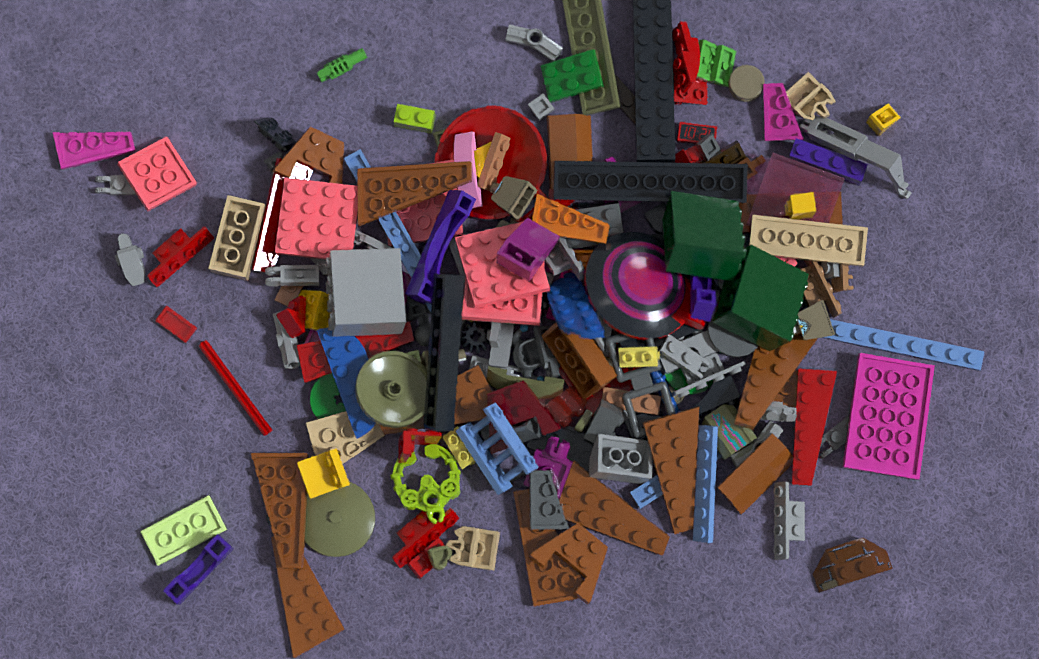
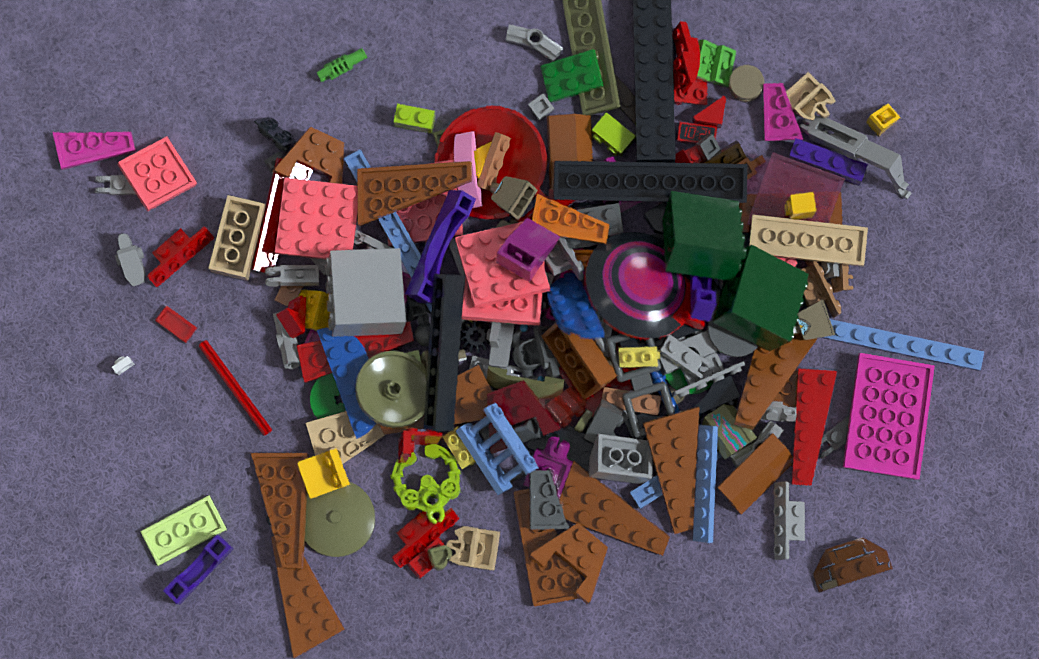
none -> white plate [112,356,135,375]
none -> lime brick [592,112,636,157]
none -> red slope [692,96,726,128]

